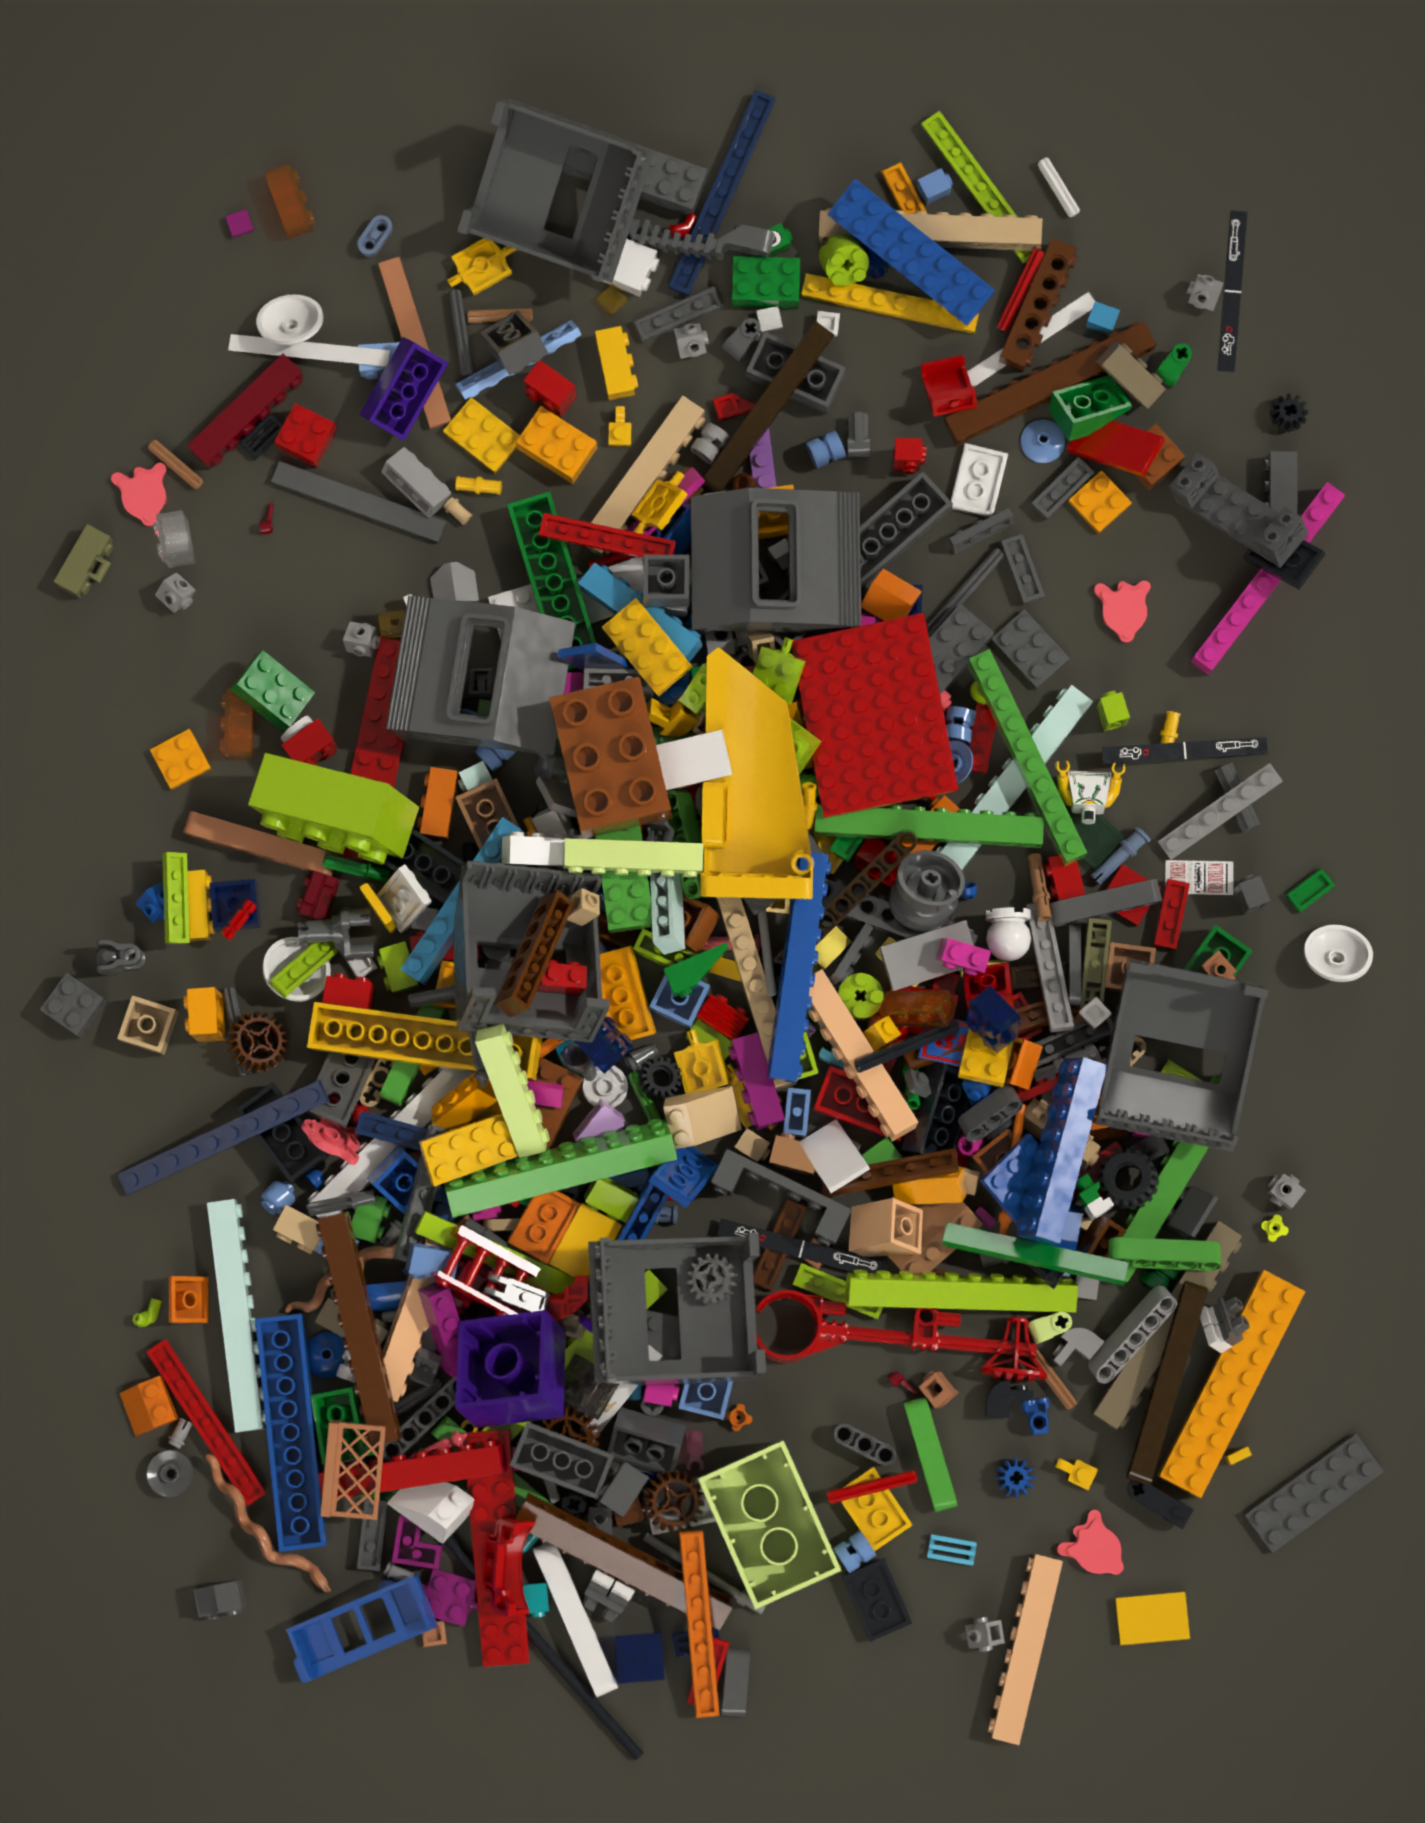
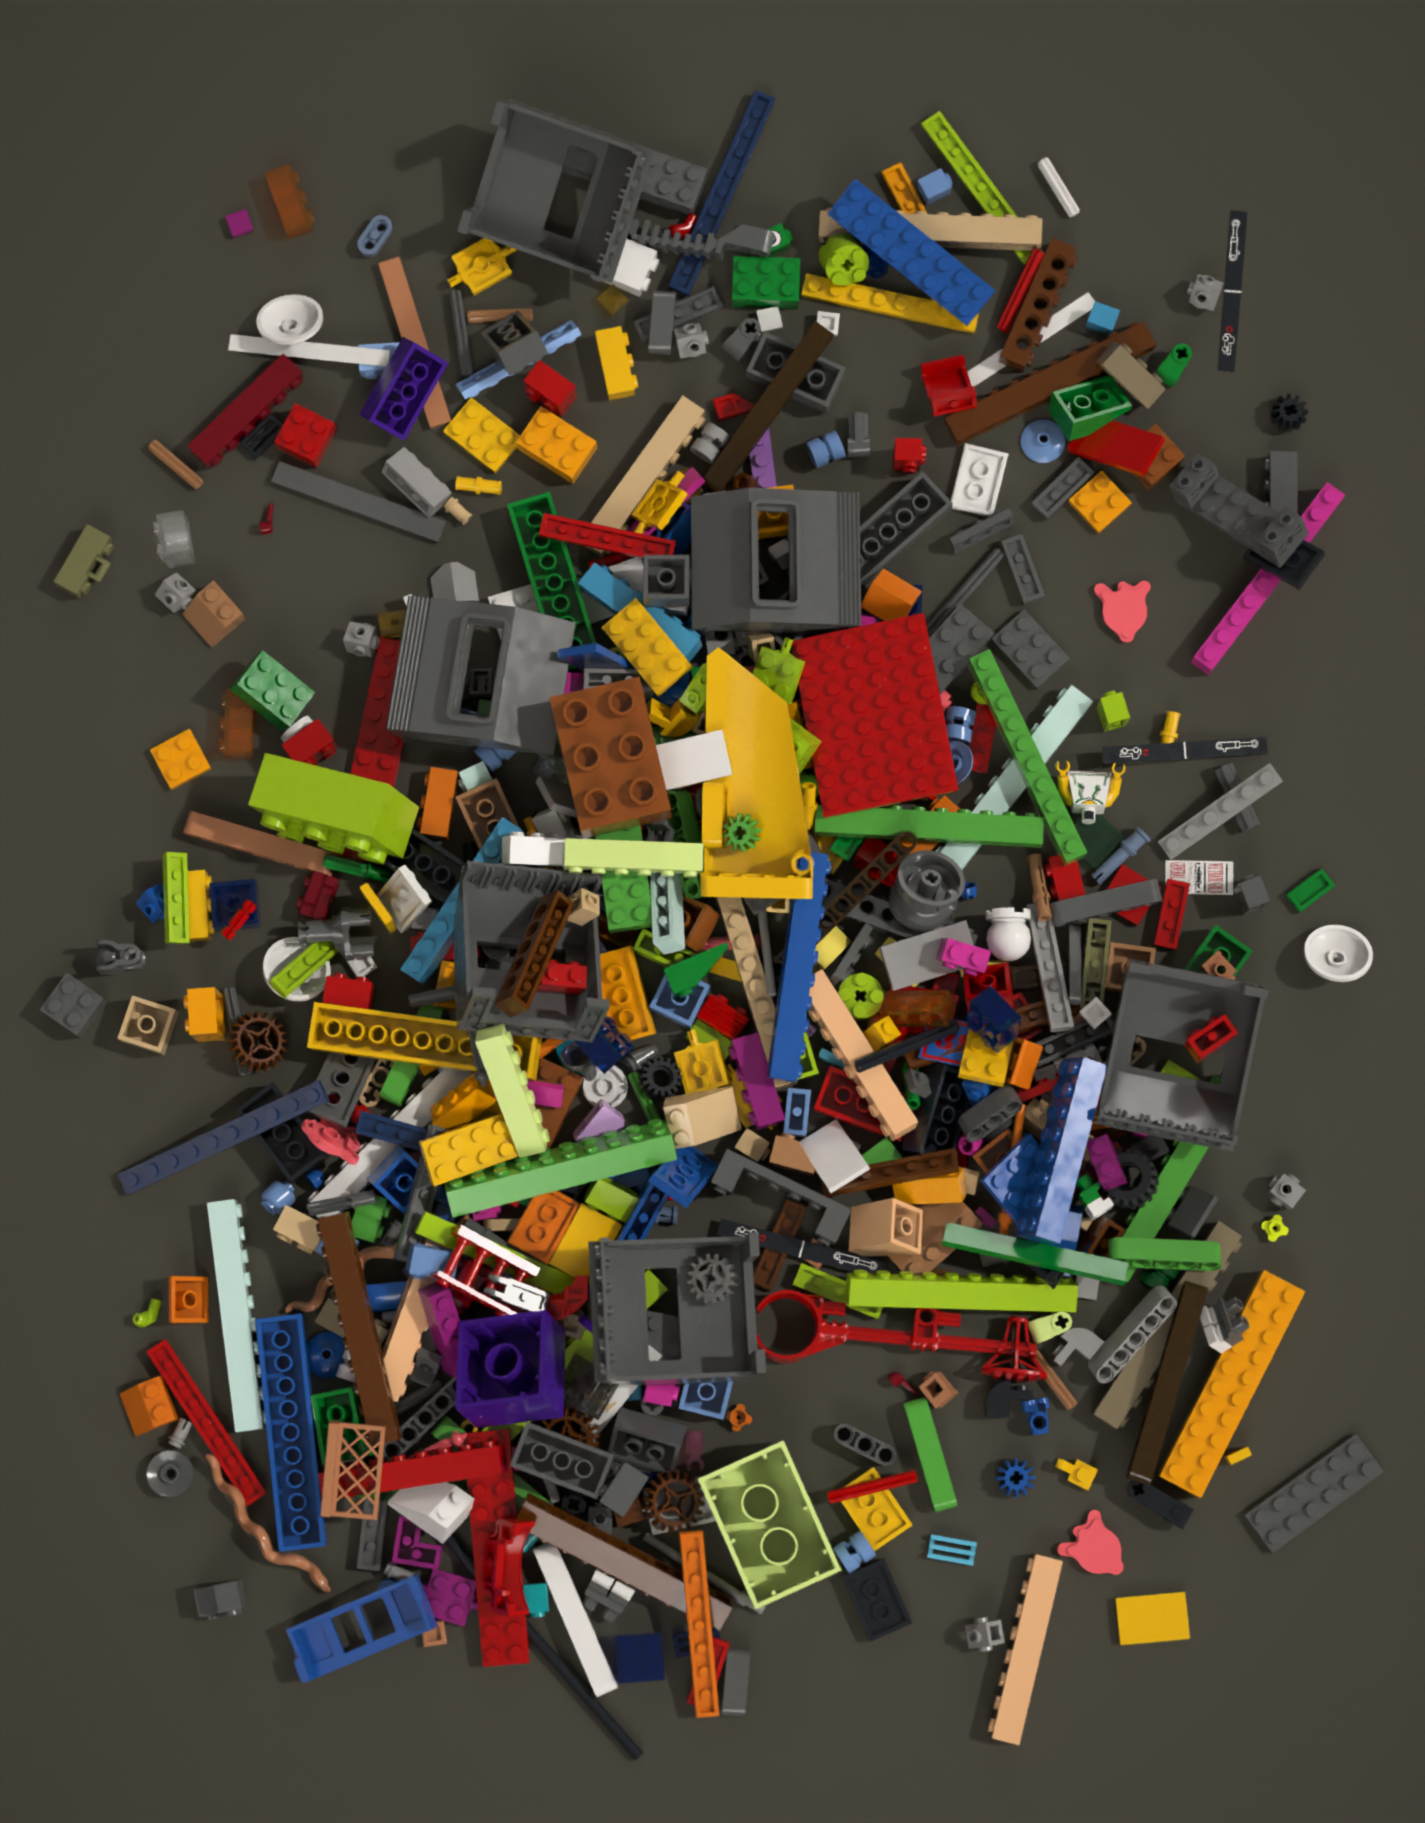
coral tile [111,463,167,527] -> none
lime brick [377,941,420,995] -> none
yellow plate [609,406,631,447] -> none
none -> medium nougat slope [182,580,246,648]
none -> dark grey beam [648,291,676,355]
none -> bright green gear [722,813,762,852]
none -> magenta brick [1086,1134,1127,1191]
none -> red brick [1184,1014,1238,1064]

